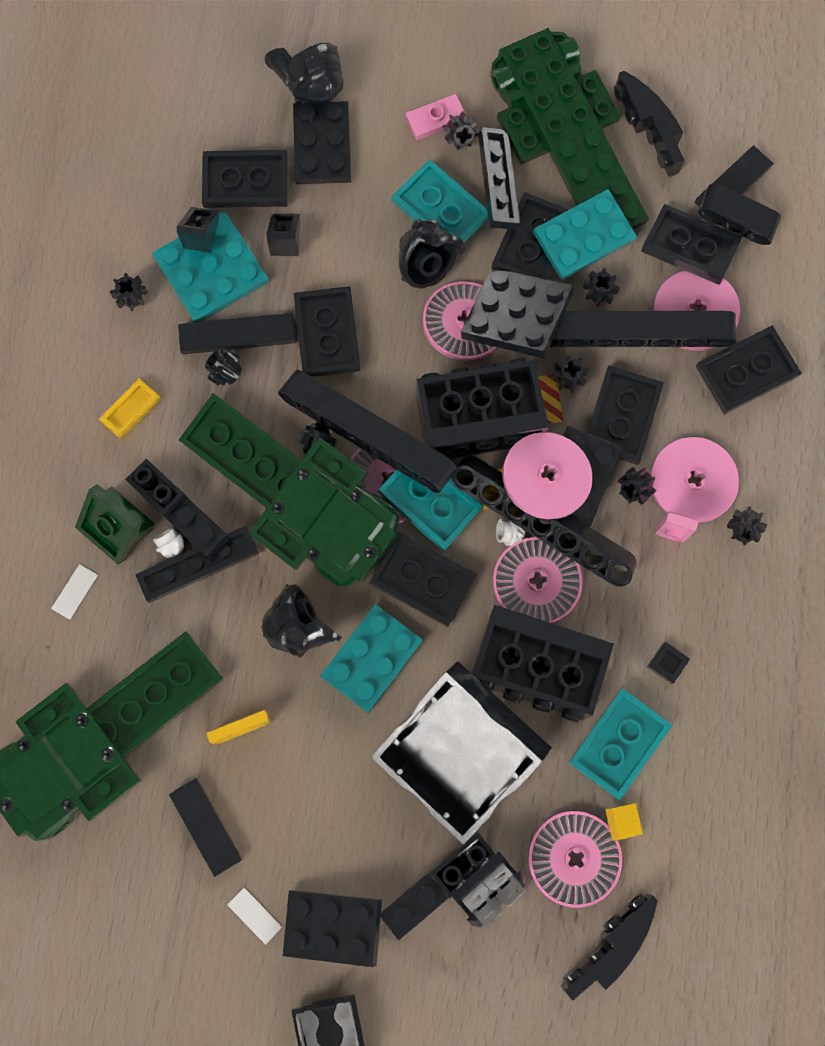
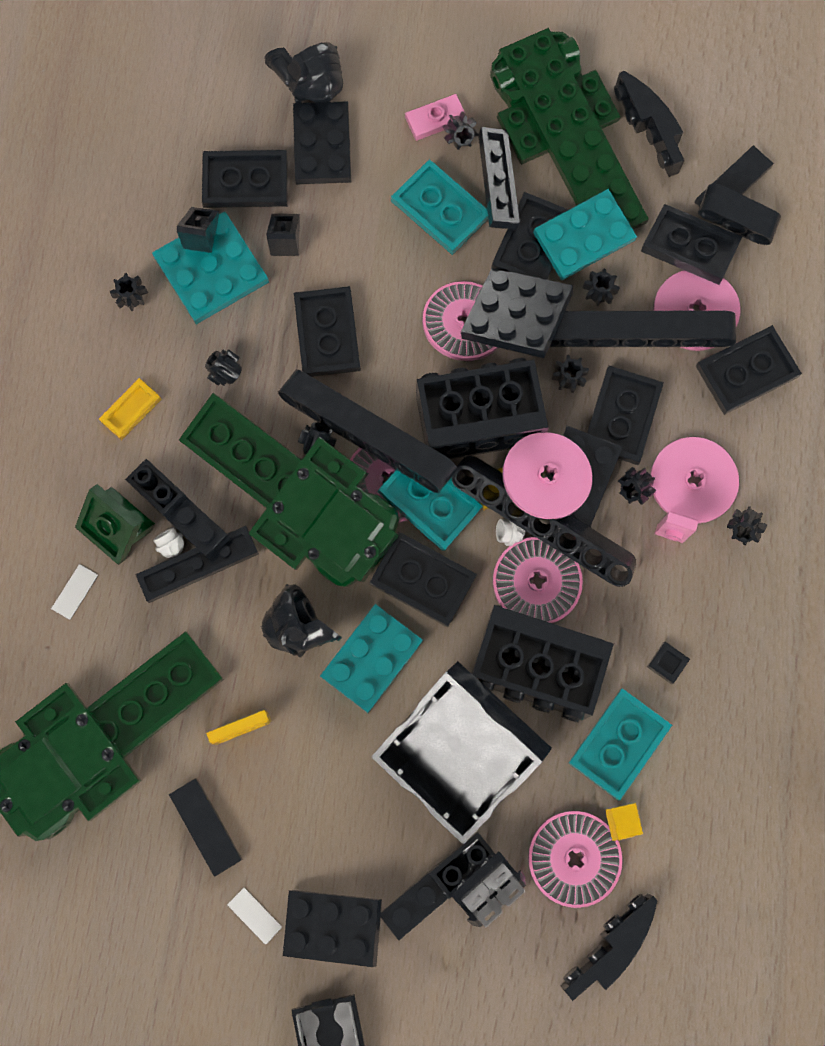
black tile [178,313,296,355] -> none
black head [398,219,465,289] -> none
sticker [538,374,564,424] -> none

